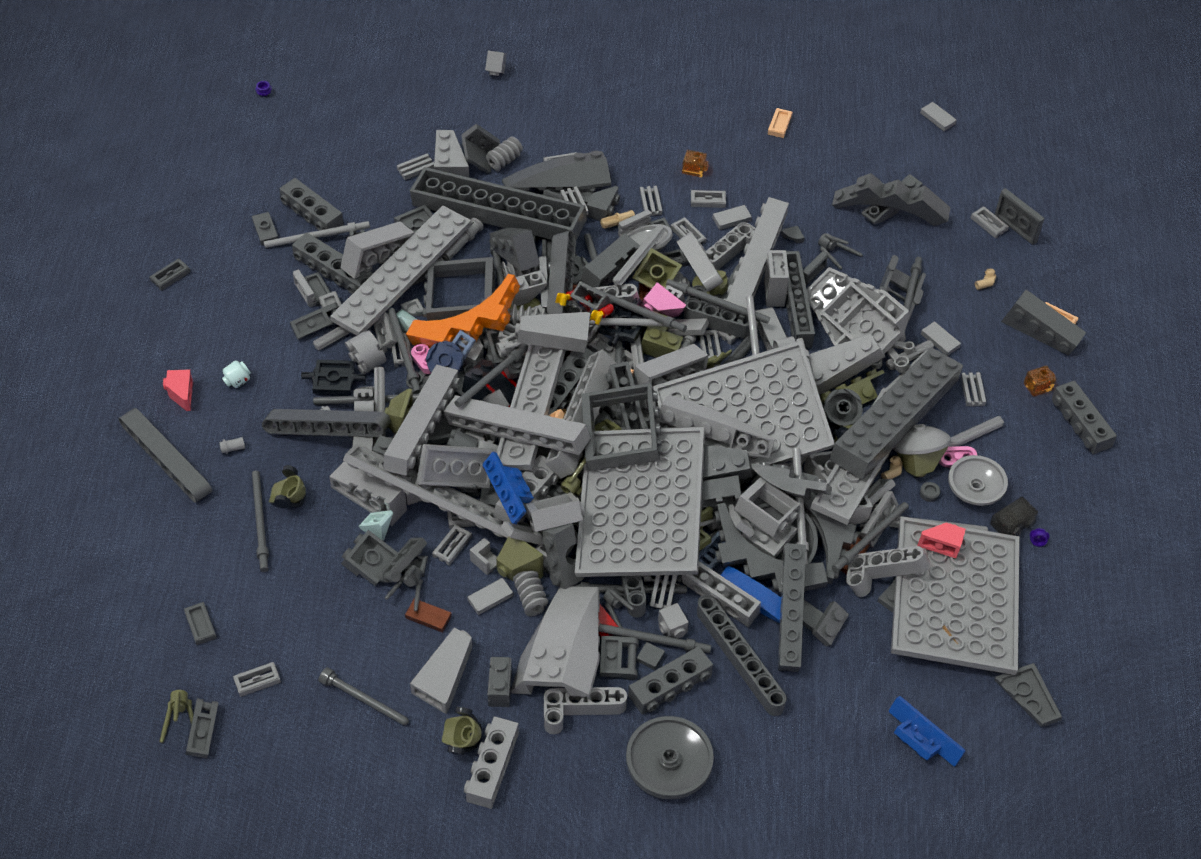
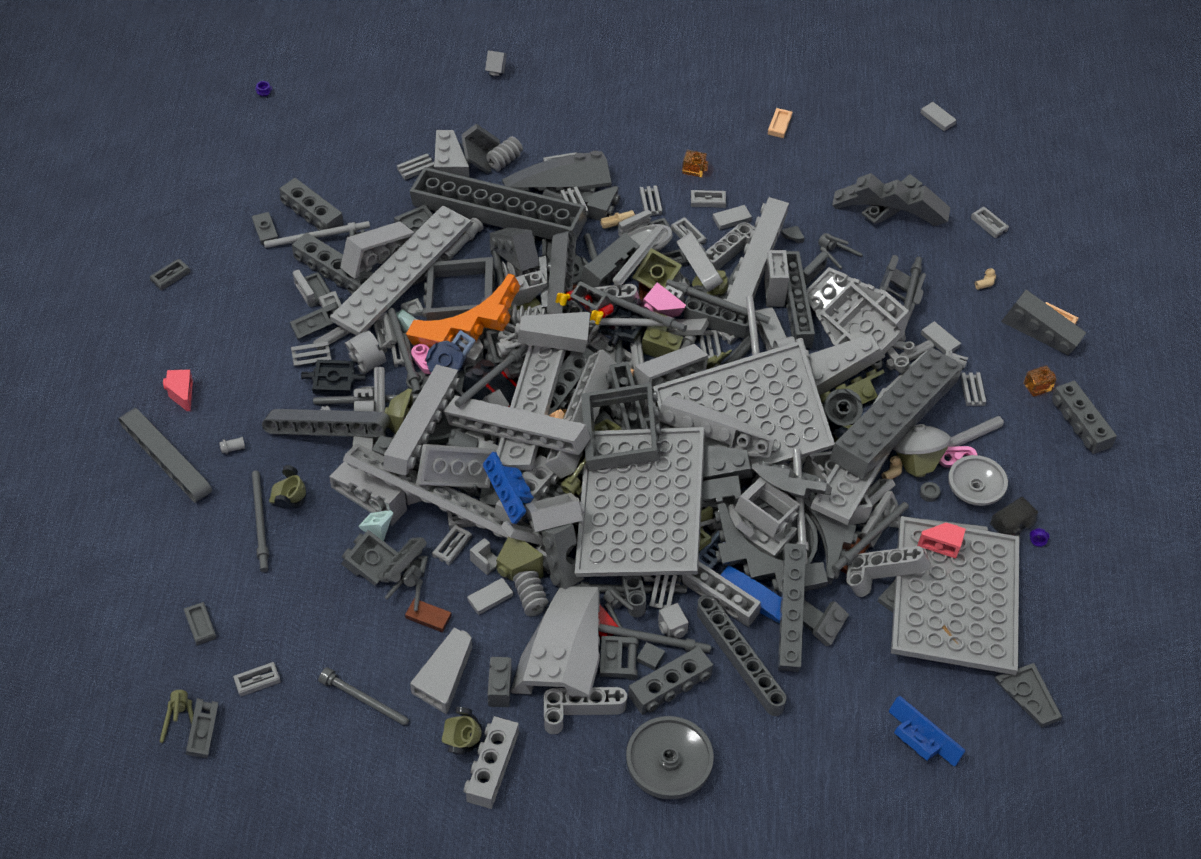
light aqua head [222,361,251,388] -> none
dark grey tile [995,188,1045,245] -> none
none -> light grey tile [291,341,331,366]
none -> light grey pin [945,350,968,369]

